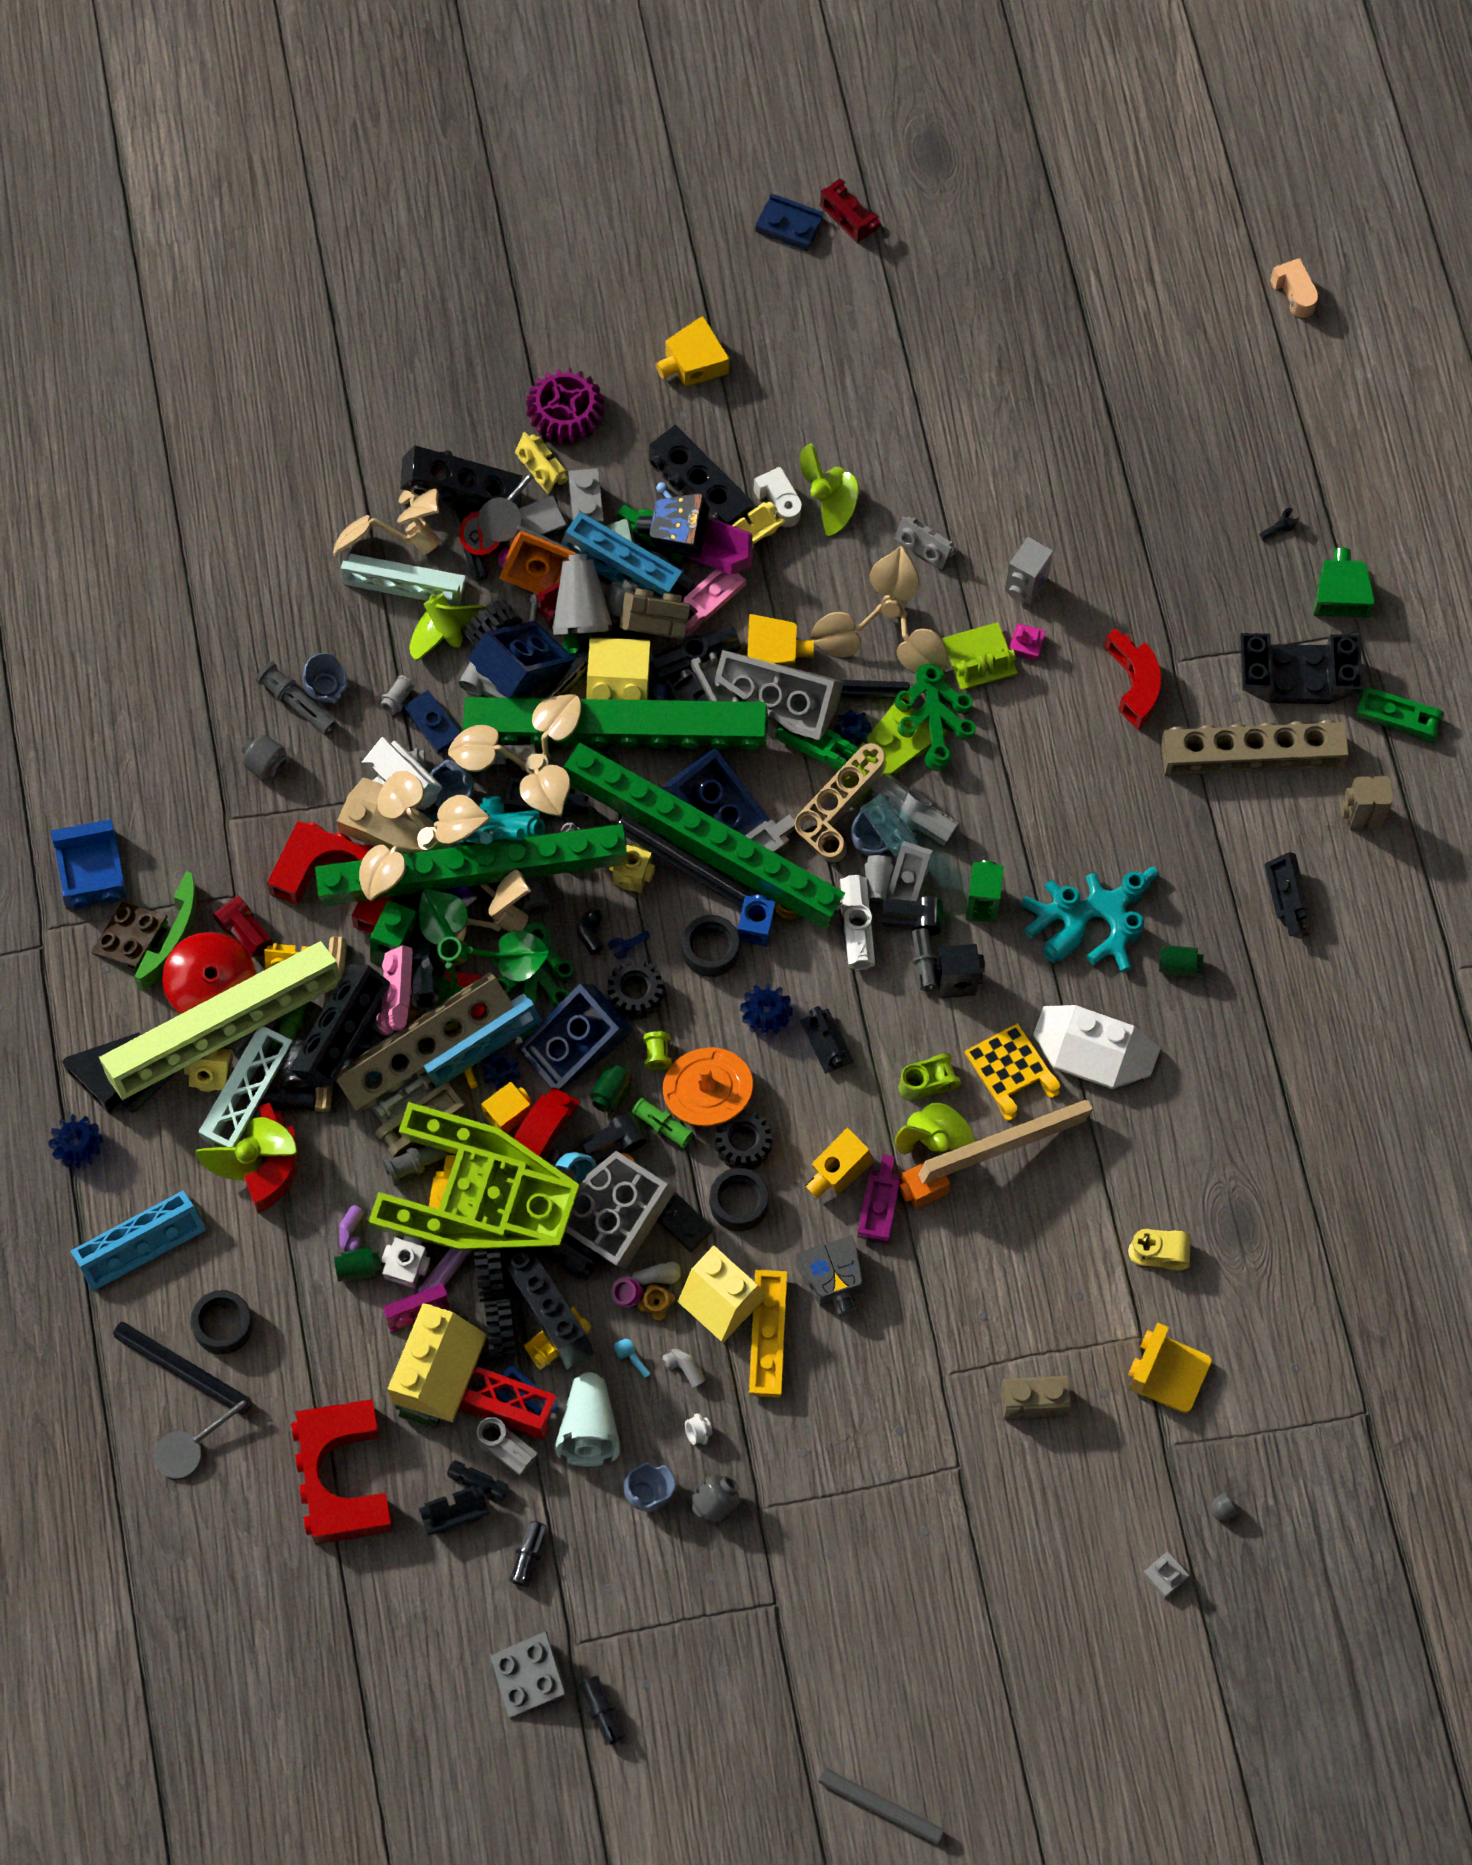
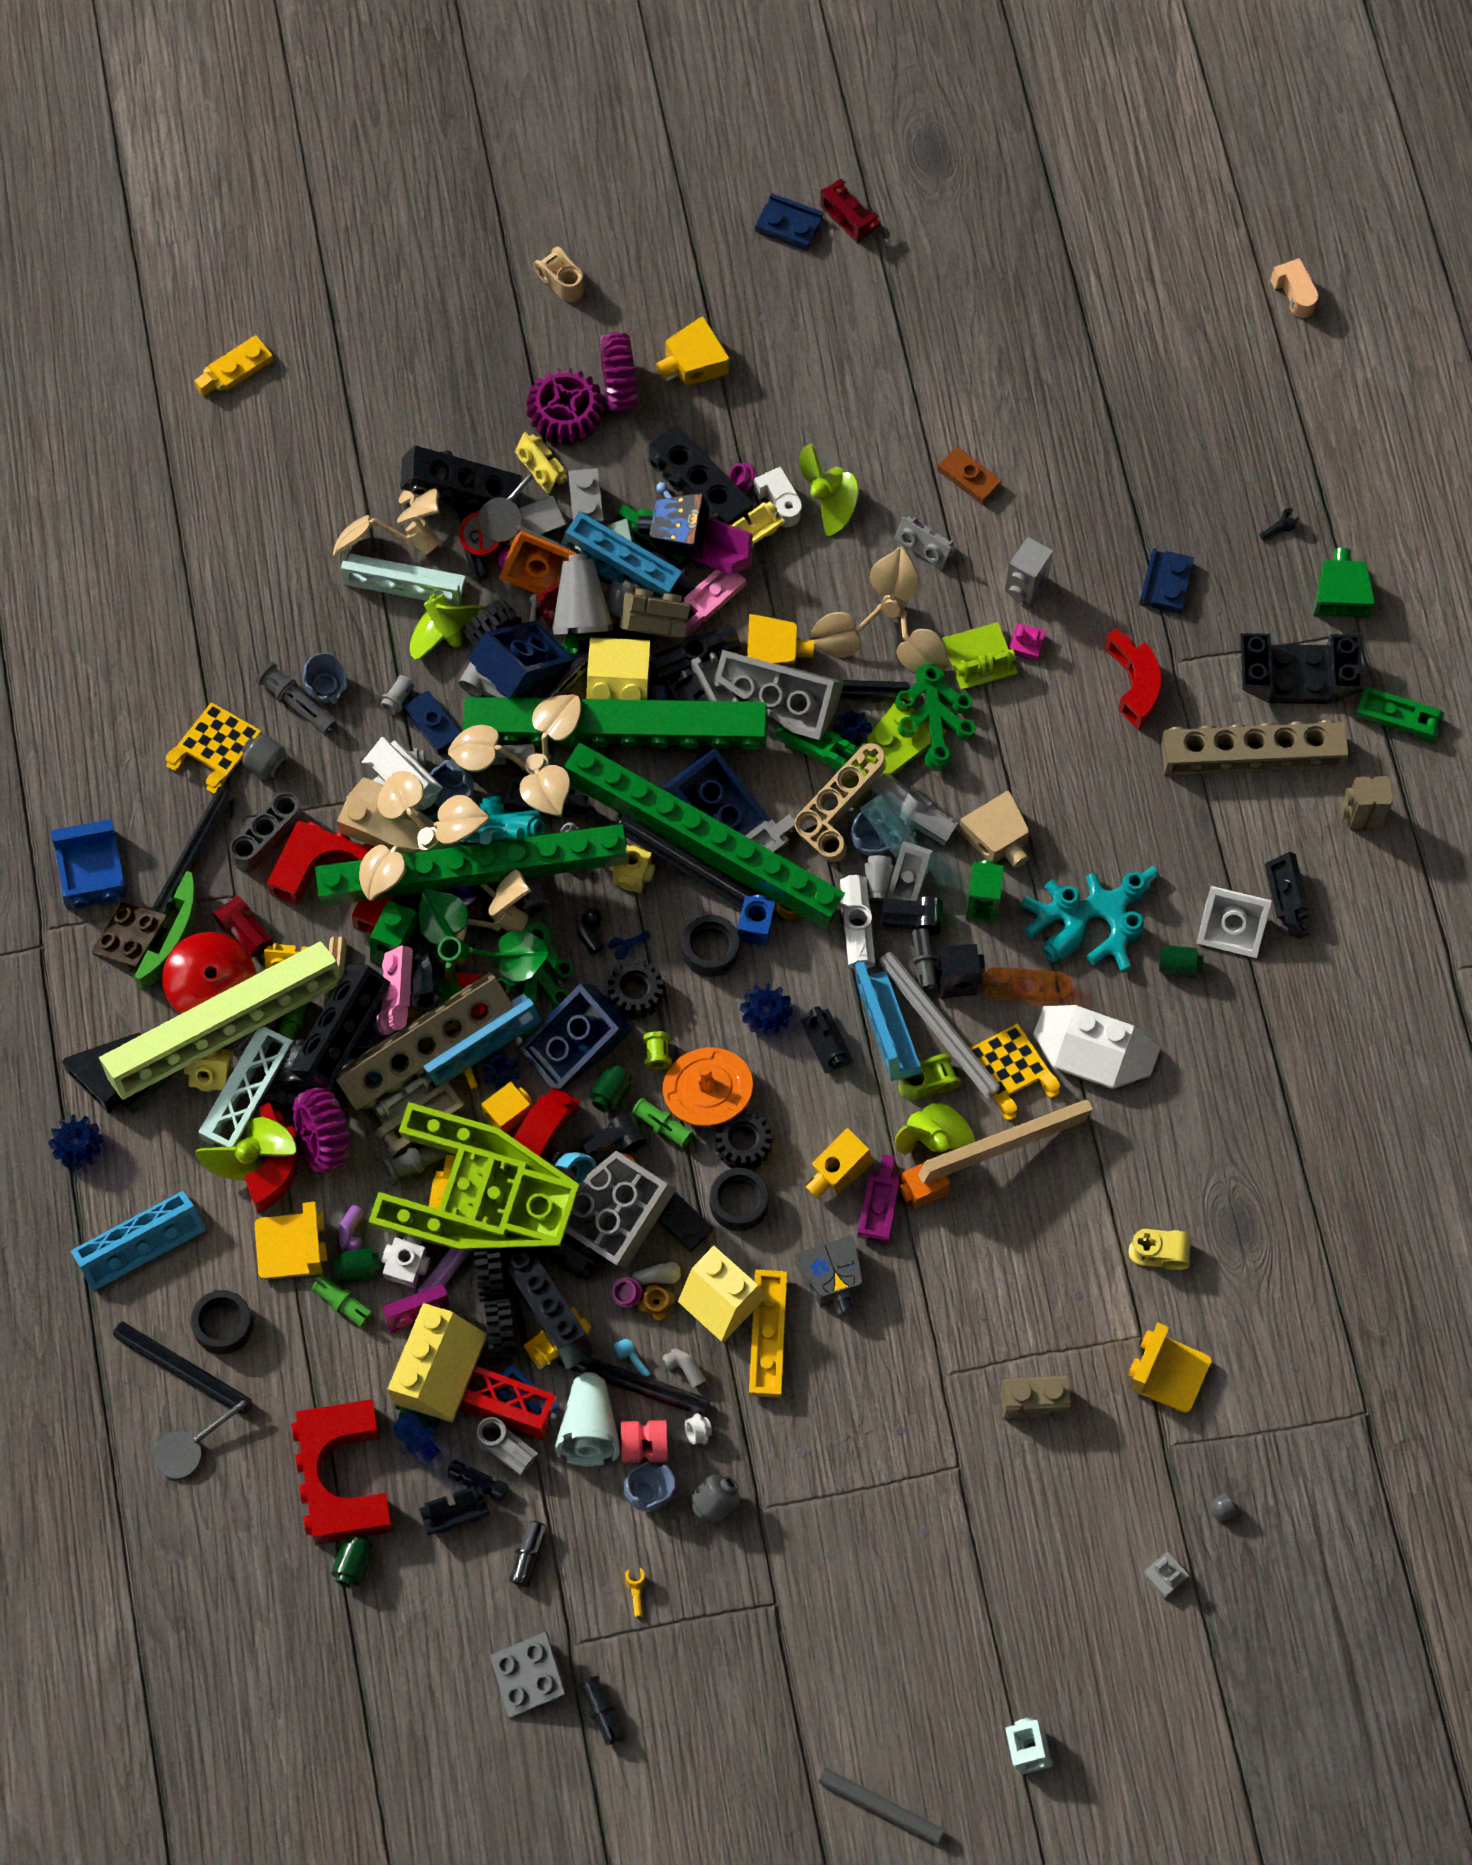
none -> black axle [152,786,233,916]
none -> yellow flag [166,702,262,794]
none -> yellow hinge [195,335,273,397]
none -> dark grey beam [230,792,302,872]
none -> yellow bracket [255,1202,327,1280]
none -> magenta gear [292,1088,350,1173]
none -> bright green pin [311,1274,374,1328]
none -> dark green brick [331,1536,372,1588]
none -> clear blue hips [394,1414,441,1465]
none -> tan piece [533,247,584,303]
none -> black axle [558,1357,710,1417]
none -> magenta gear [600,332,638,412]
none -> coral wheel [621,1420,667,1464]
none -> yellow hand [625,1568,645,1617]
none -> magenta plate [729,462,756,492]
none -> dark azure fence [855,962,921,1081]
none -> light grey axle [879,952,1000,1098]
none -> dark orange plate [937,446,1002,504]
none -> tan torso [959,791,1029,868]
none -> clear orange beam [982,967,1072,1003]
none -> light aqua brick [1006,1718,1053,1775]
none -> dark blue plate [1139,548,1194,614]
none -> white slope [1197,886,1272,958]

